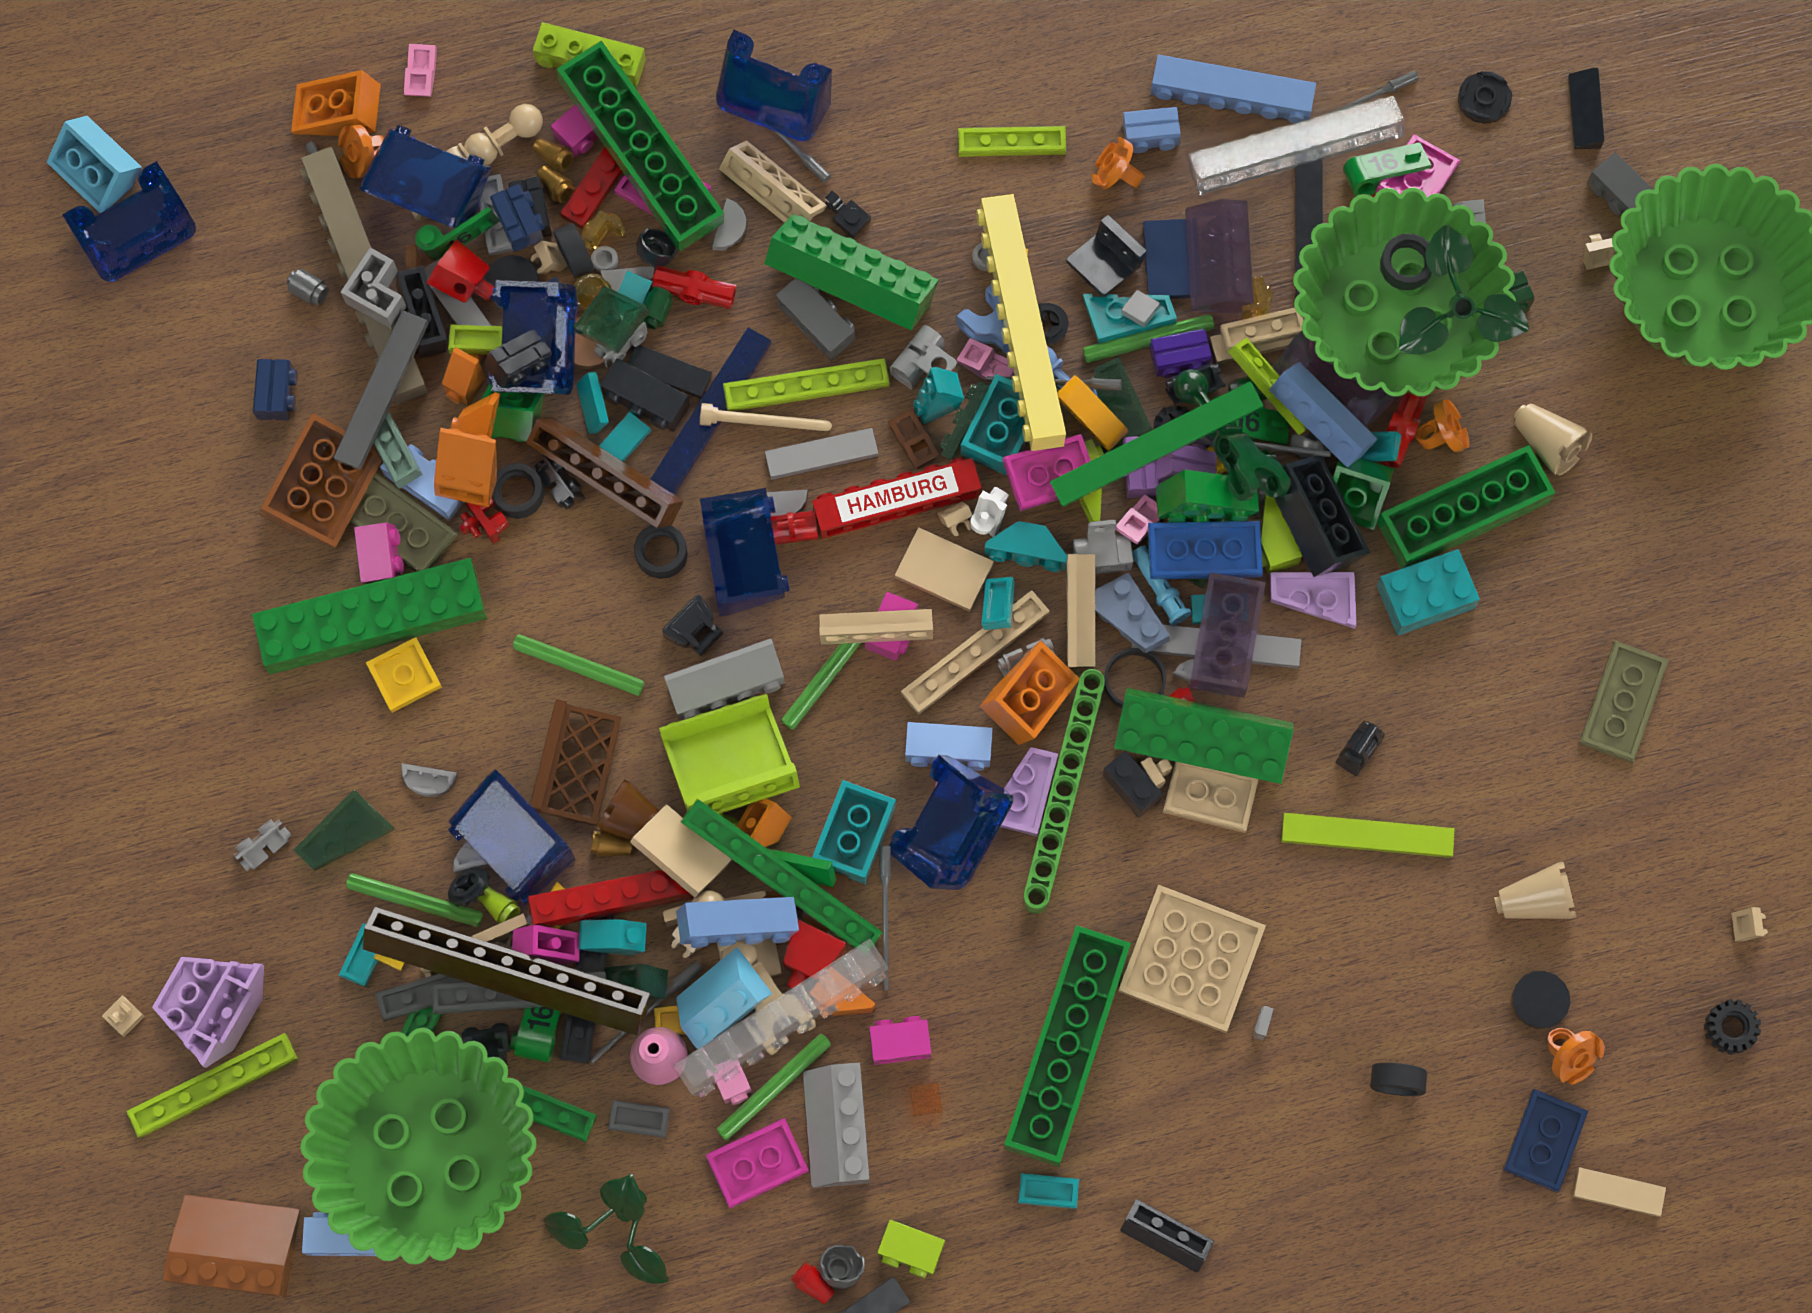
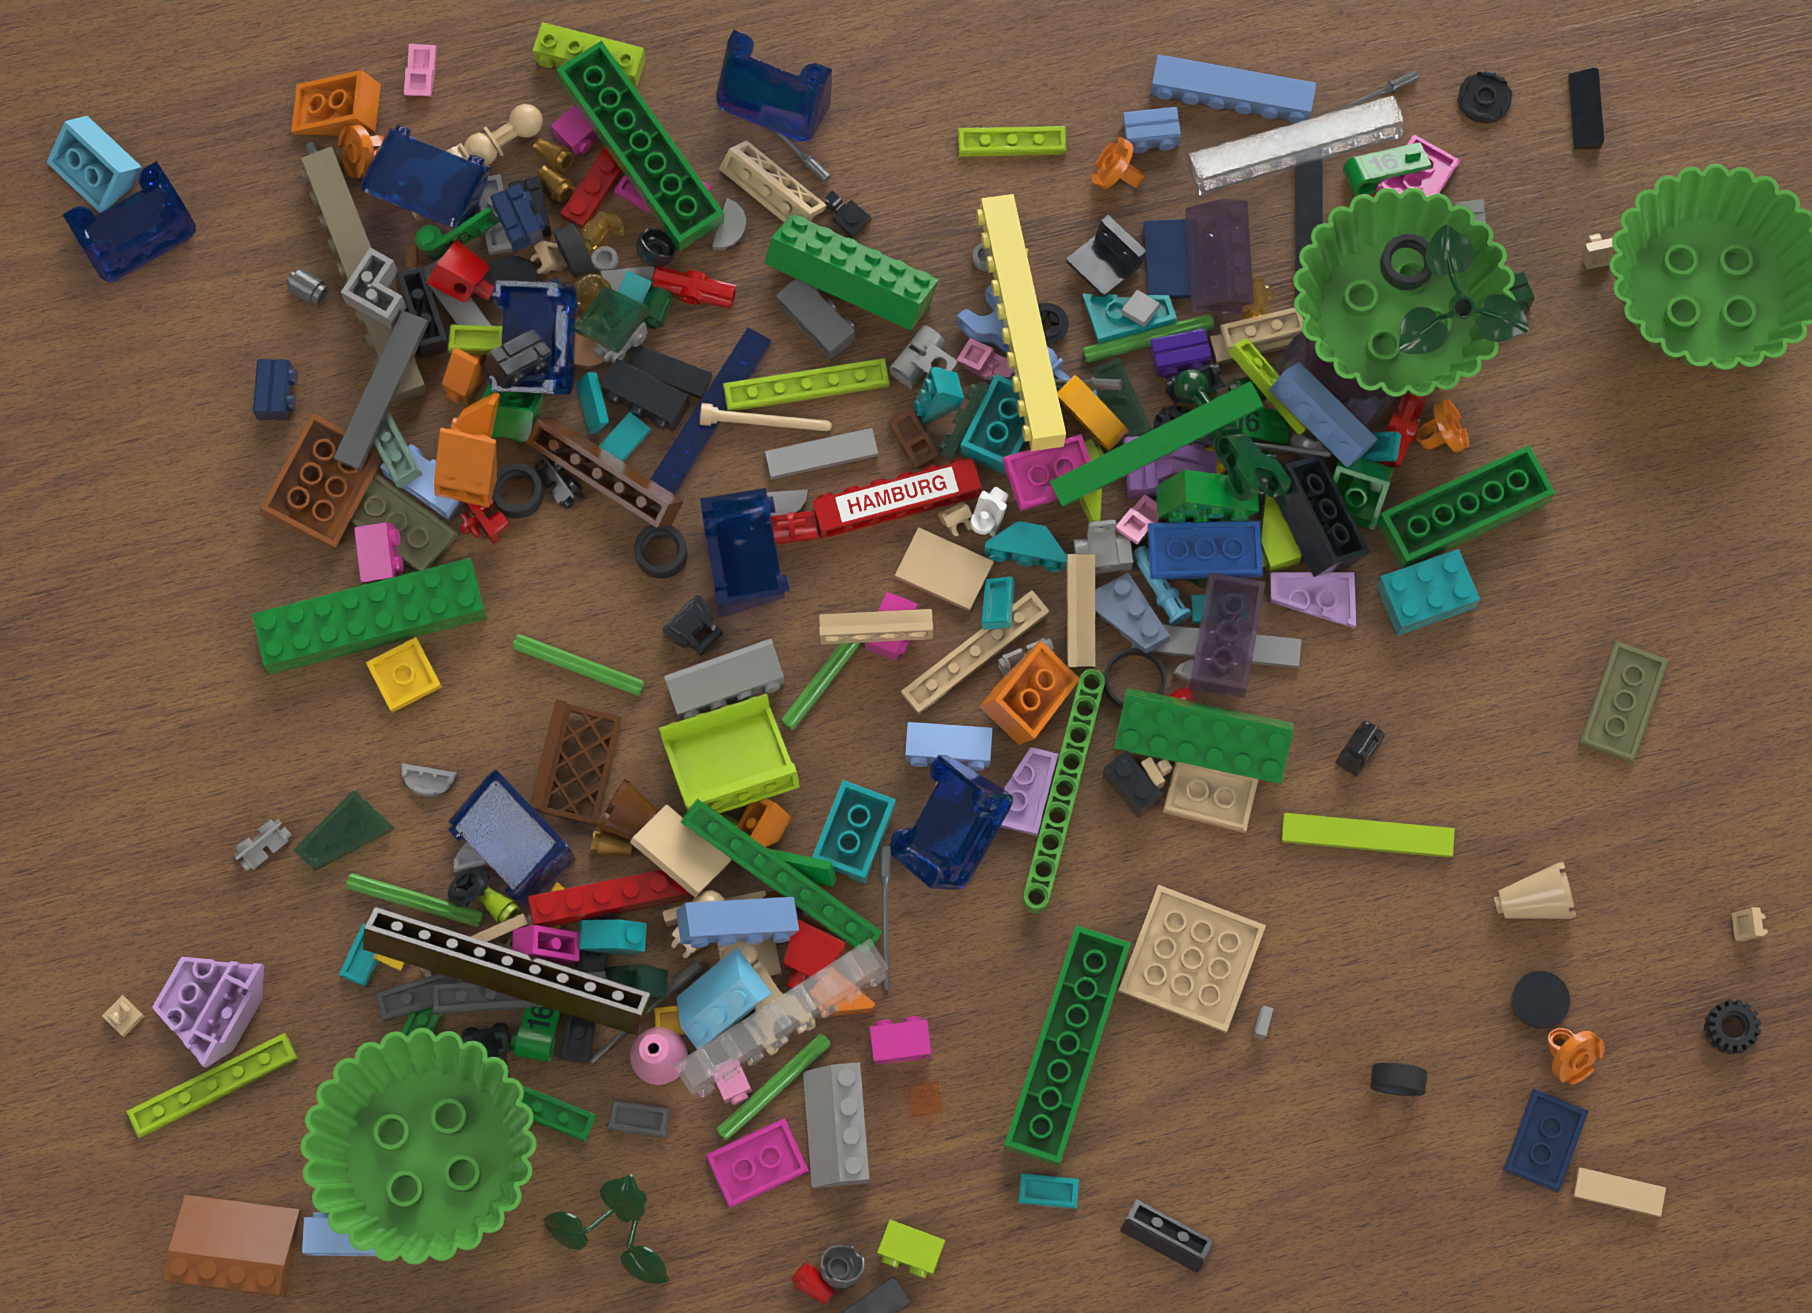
tan cone [1514,403,1592,476] -> none
dark grey brick [1587,152,1653,216] -> none

